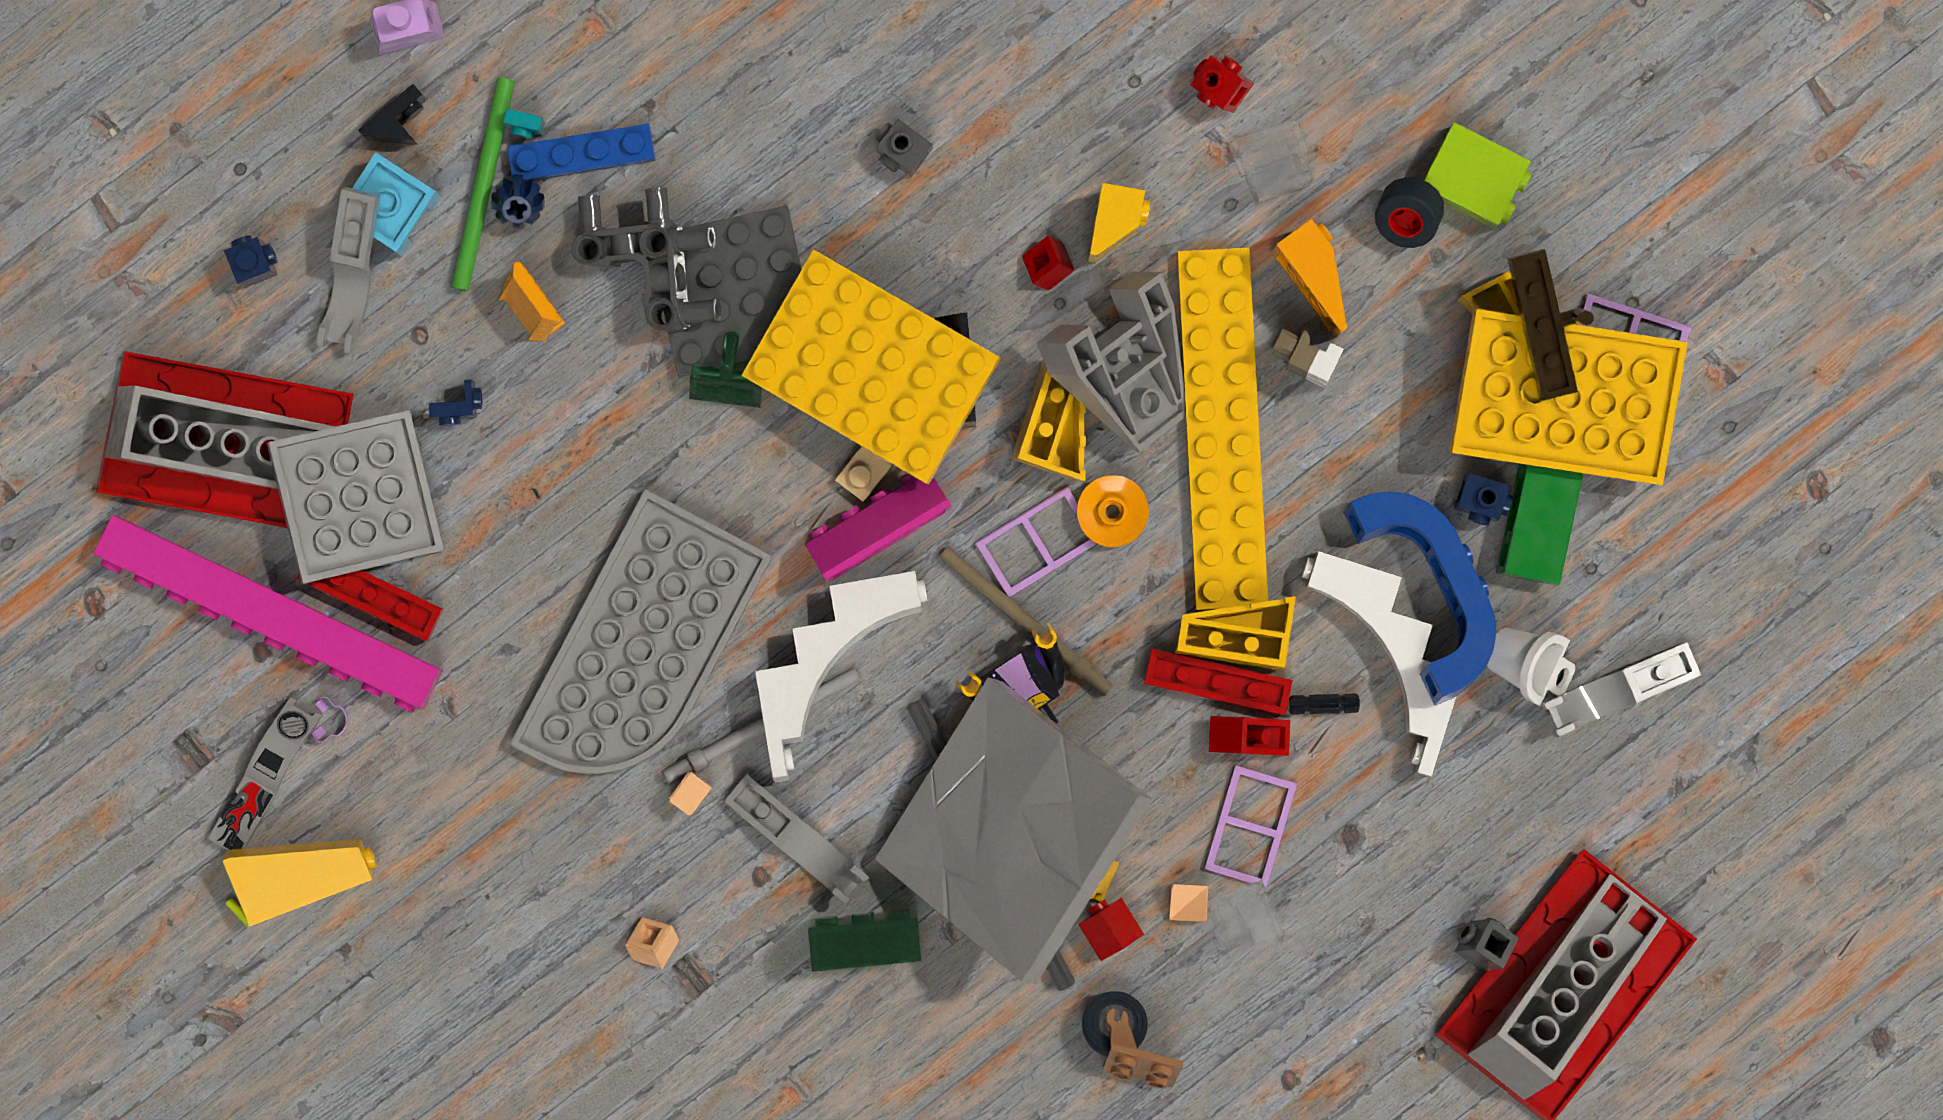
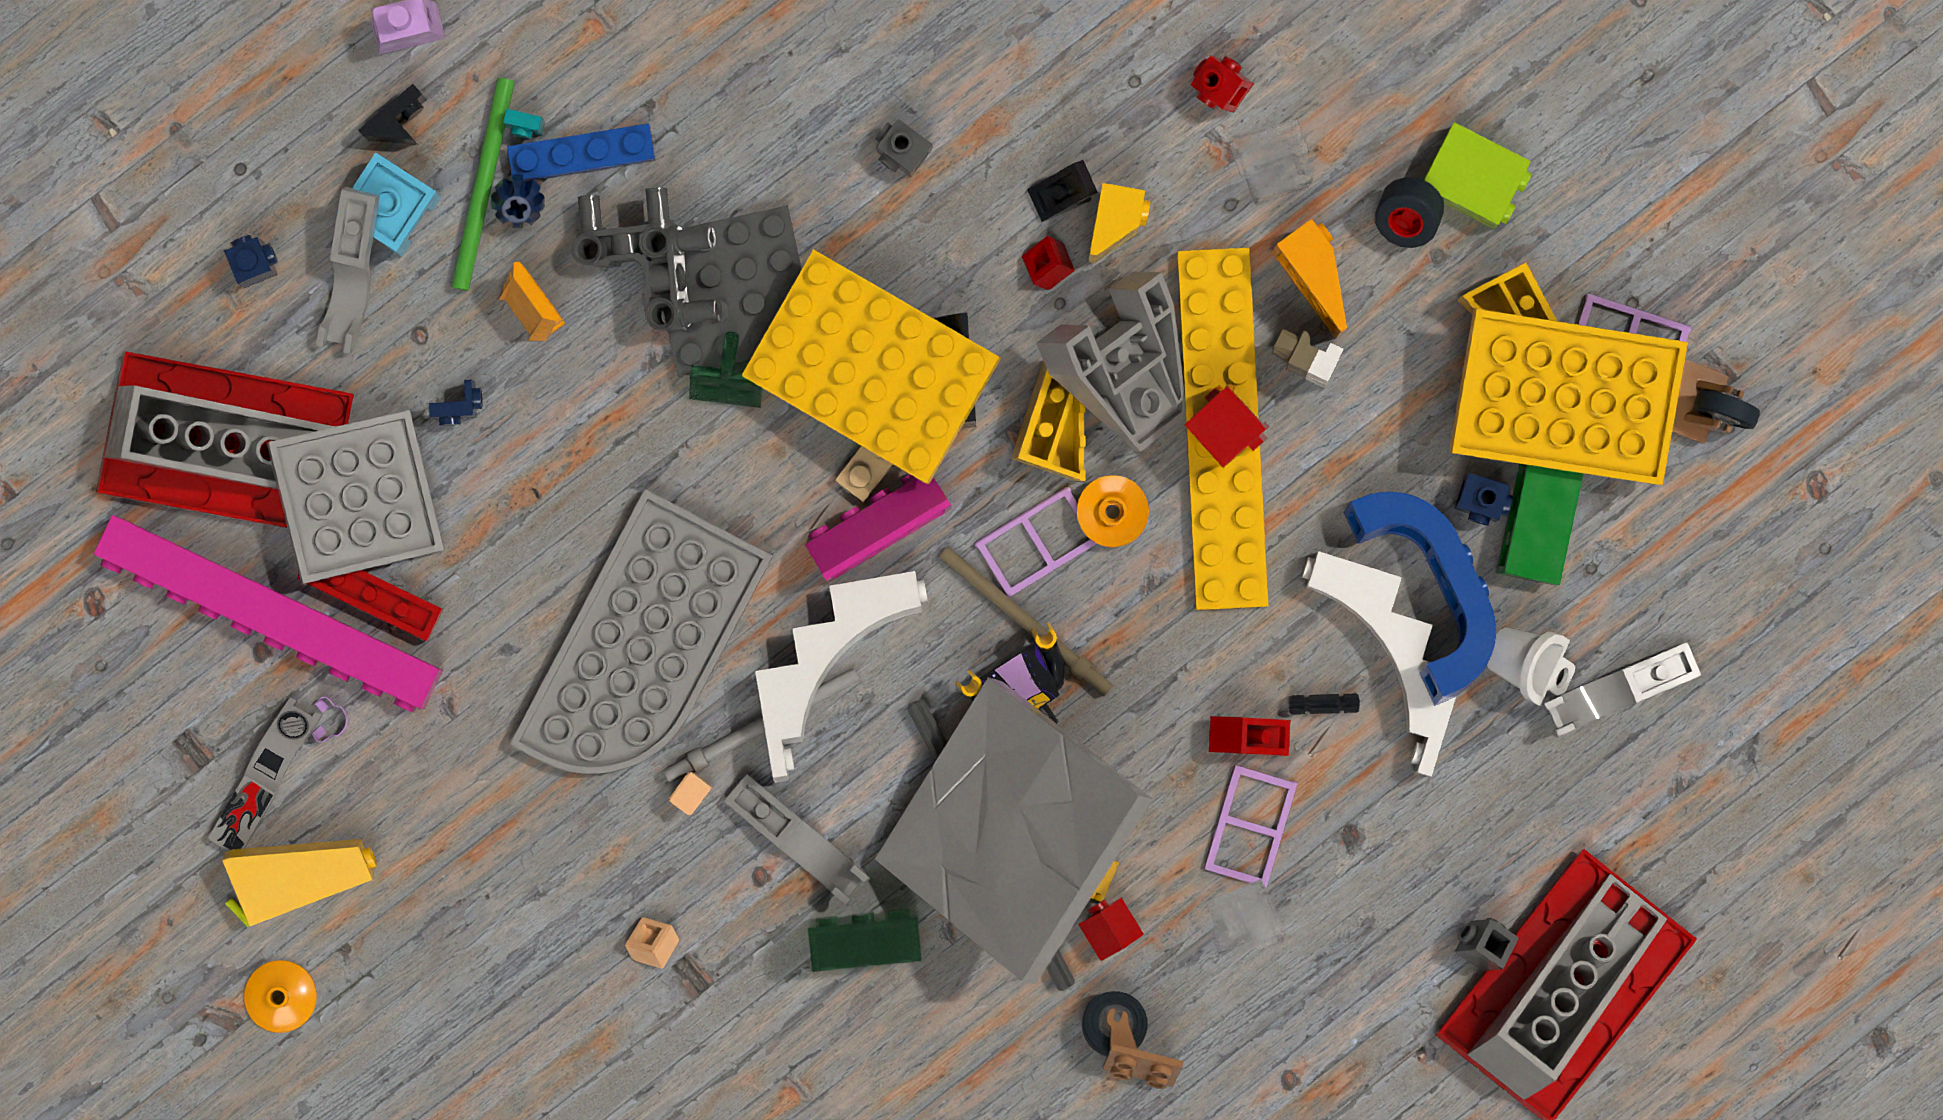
red plate [1144,649,1293,716] -> none
light nougat slope [1169,884,1208,922] -> none
yellow wedge [1175,596,1296,671] -> none
dark brown plate [1507,249,1594,401] -> none
none -> light orange dish [244,960,317,1033]
none -> black slope [1027,160,1098,222]
none -> red plate [1184,383,1270,468]
none -> plate [1672,359,1760,444]

